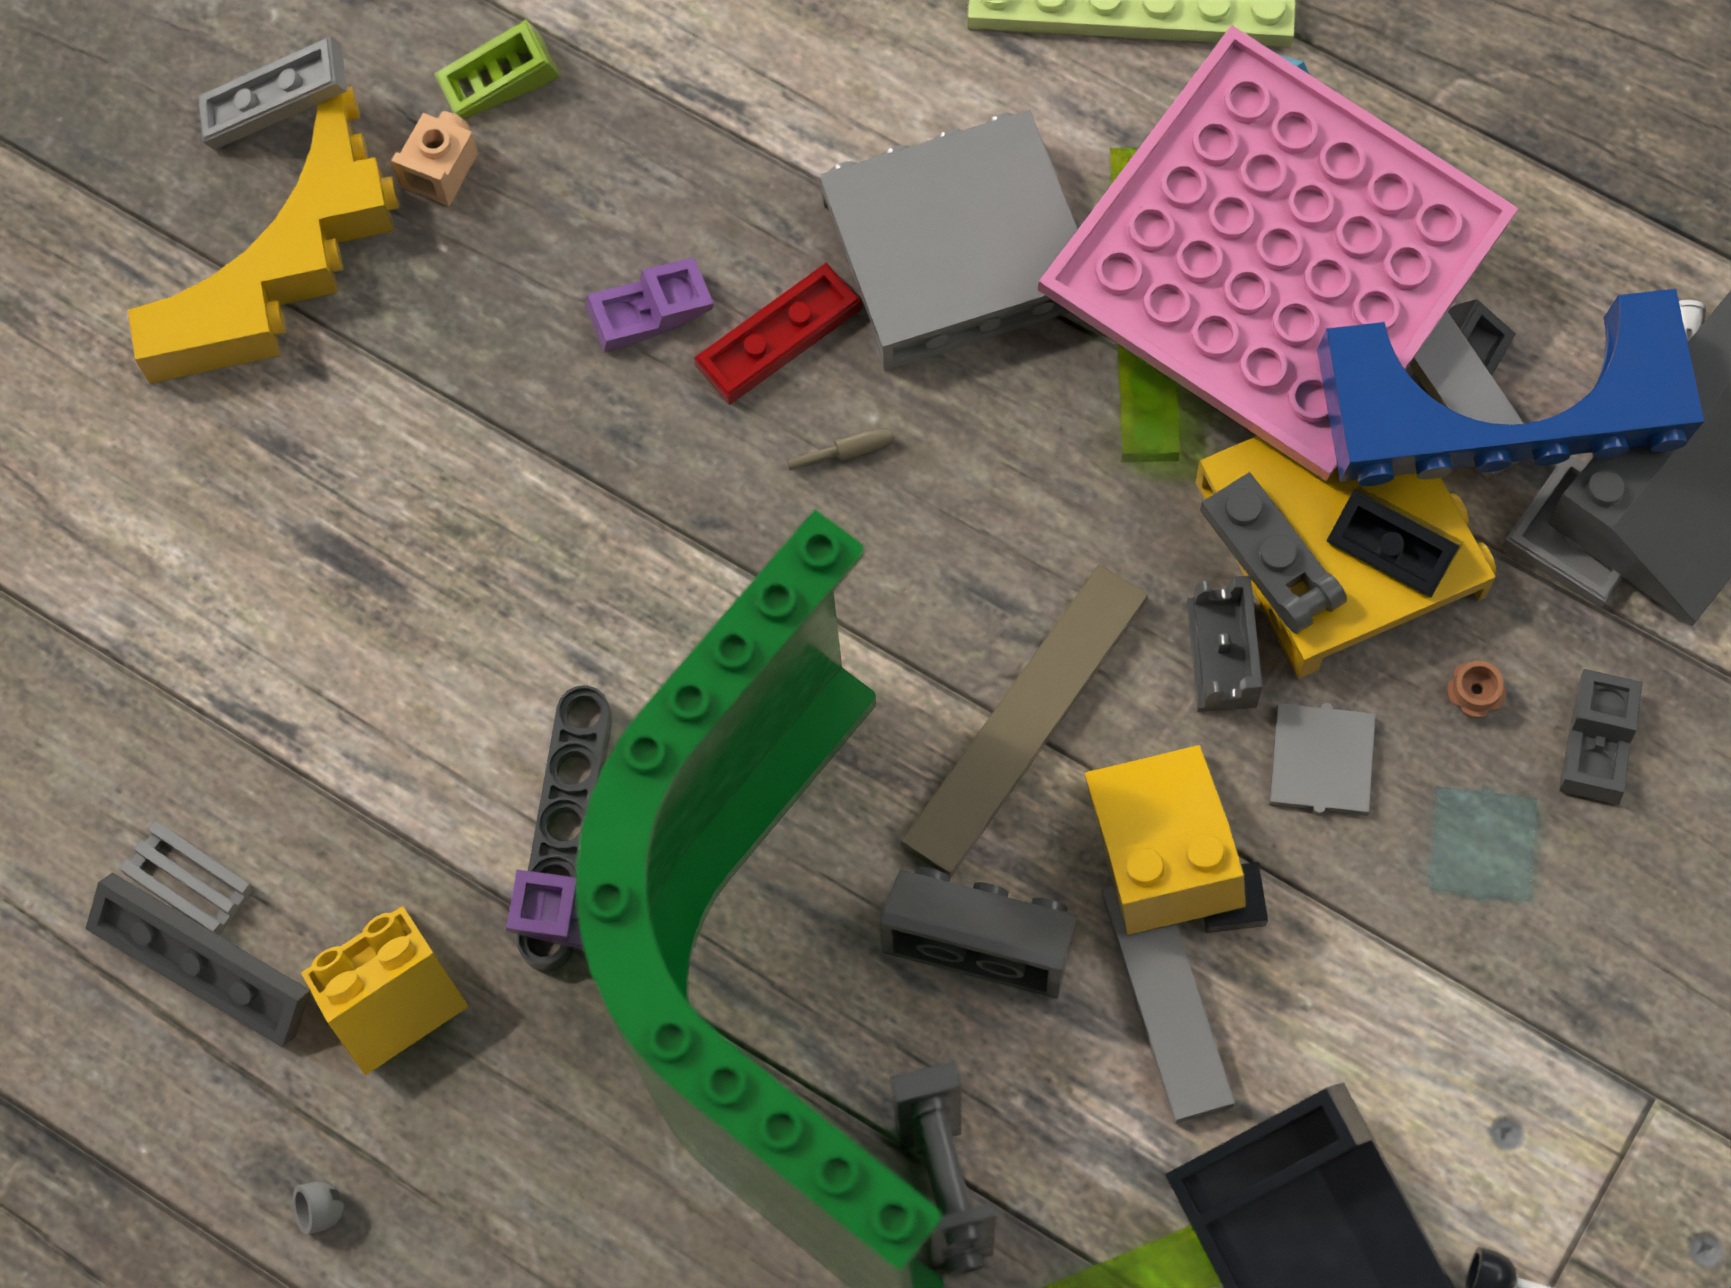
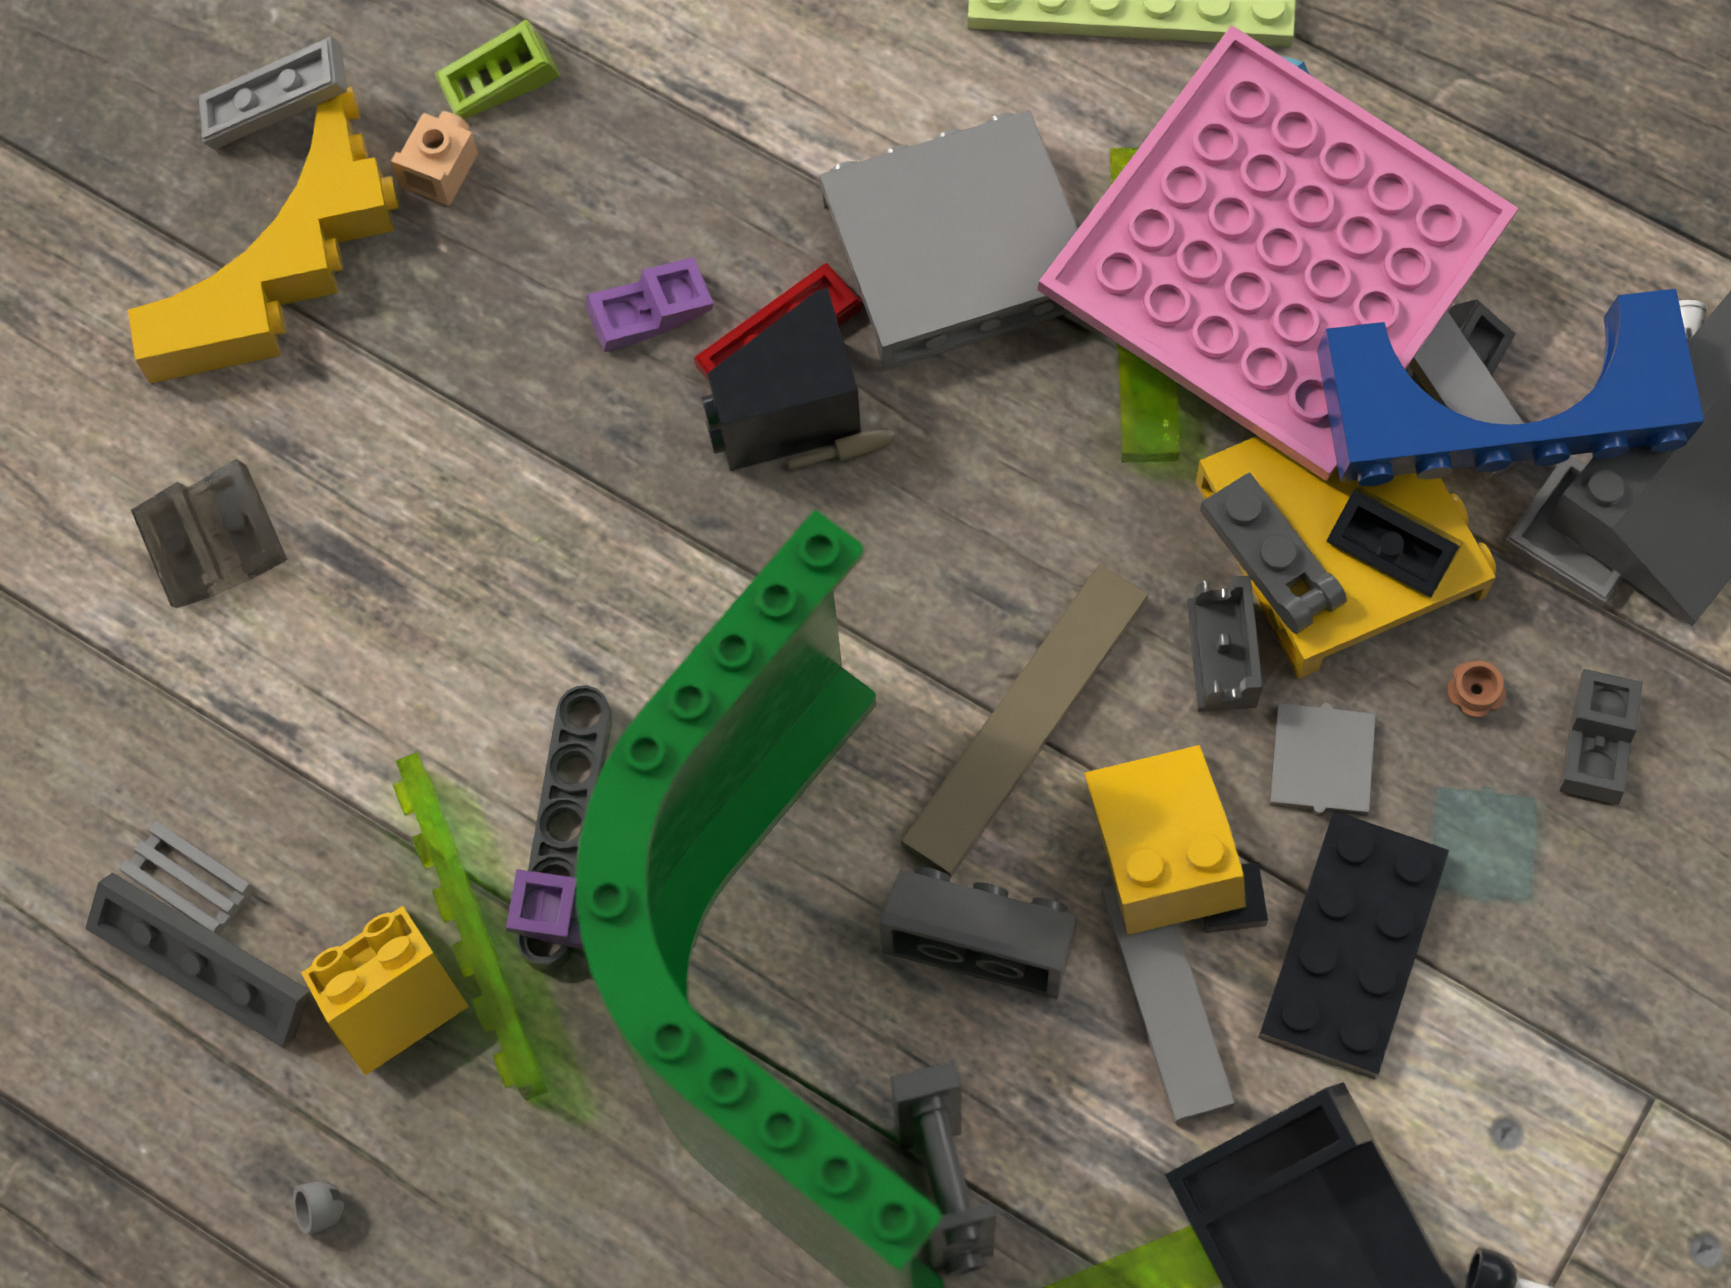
none -> clear smoke slope [131,459,288,609]
none -> clear neon green plate [392,752,548,1101]
none -> black slope [701,288,861,471]
none -> black plate [1258,811,1449,1079]

